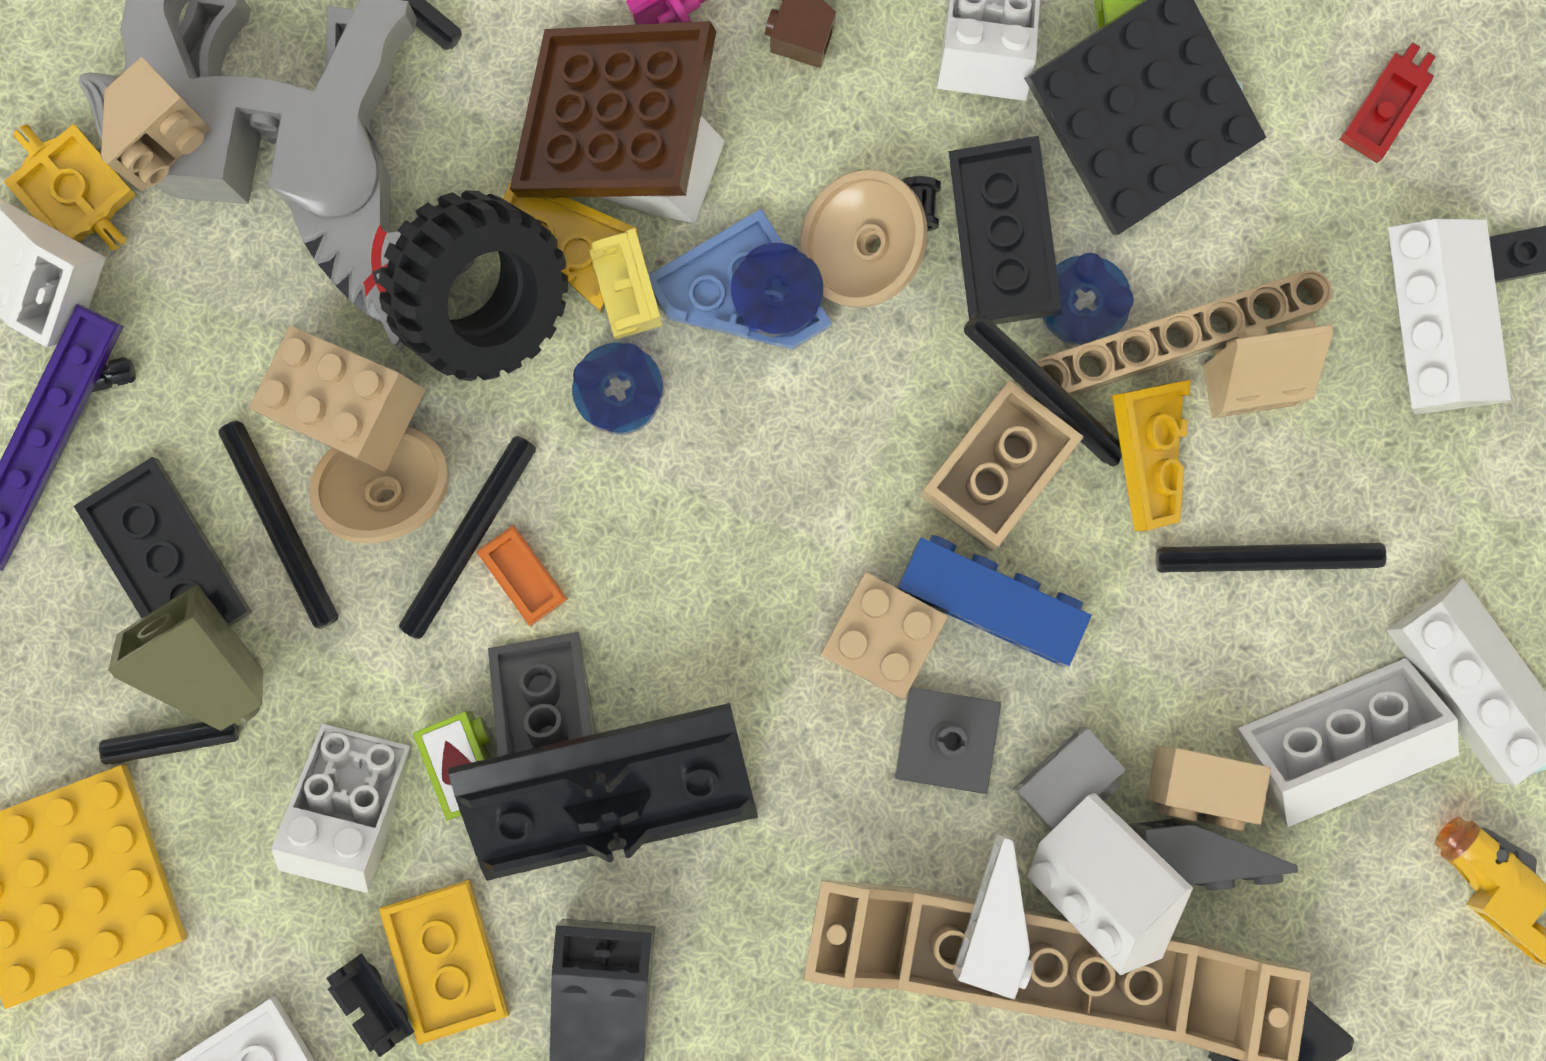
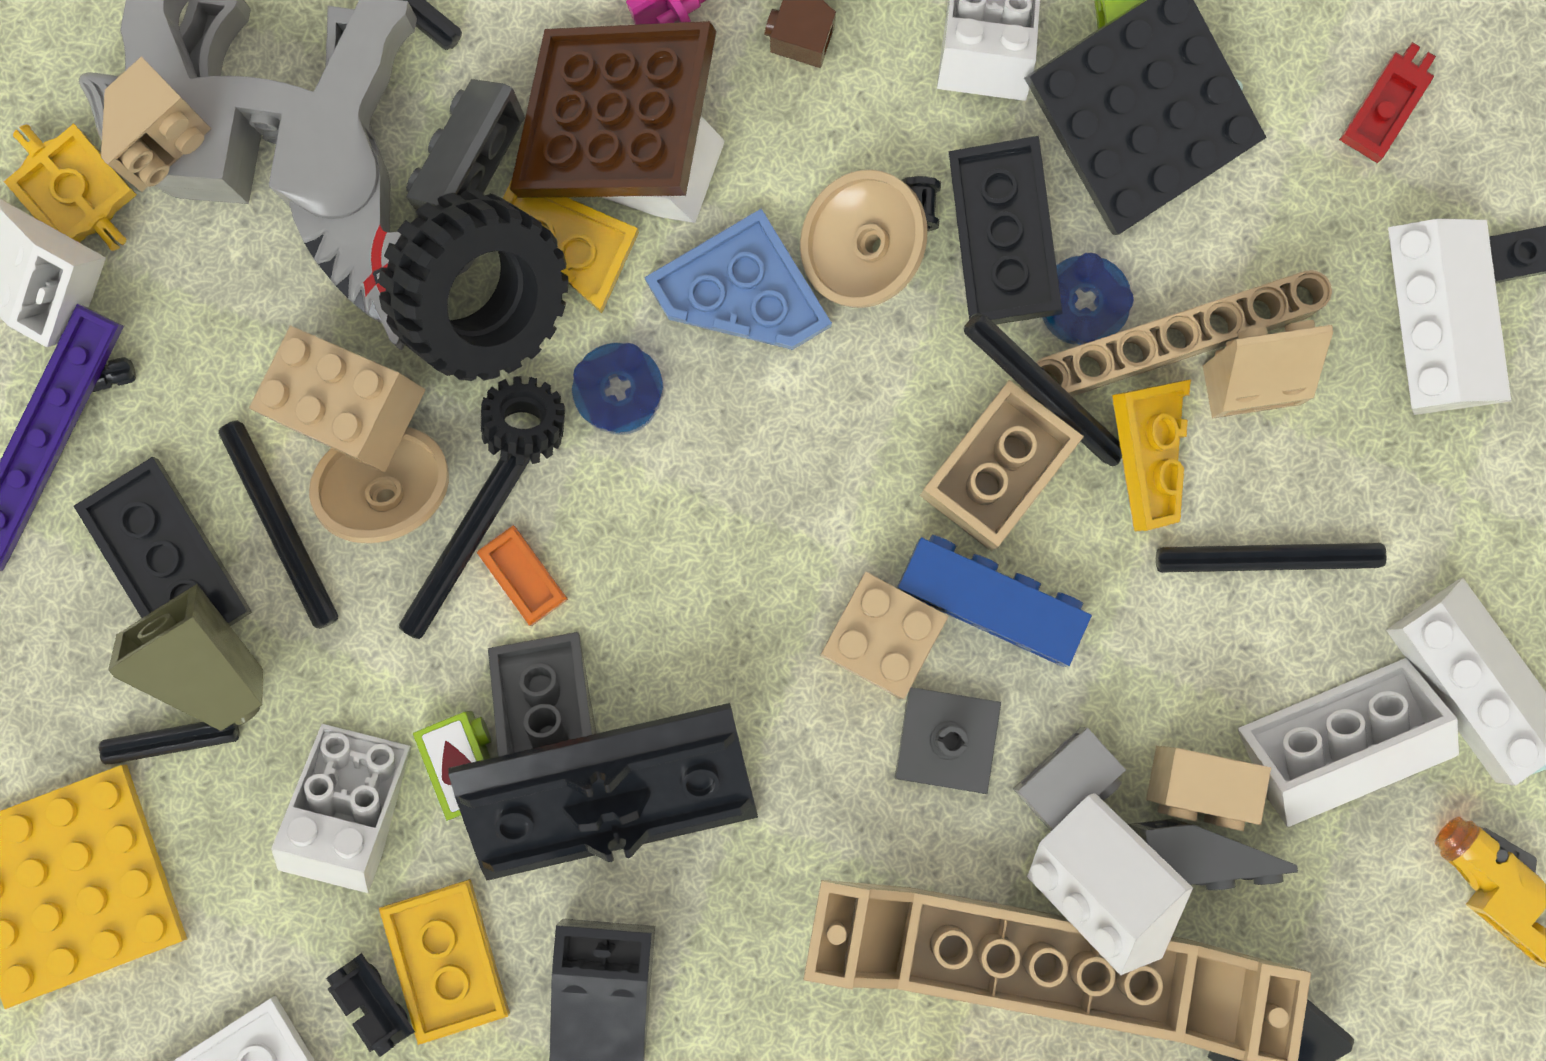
light yellow hinge [589,228,663,339] -> none
clear blue plate [731,243,823,337] -> none
white slope [953,834,1033,1000] -> none
none -> dark grey slope [406,79,525,210]
none -> black tyre [481,376,565,465]

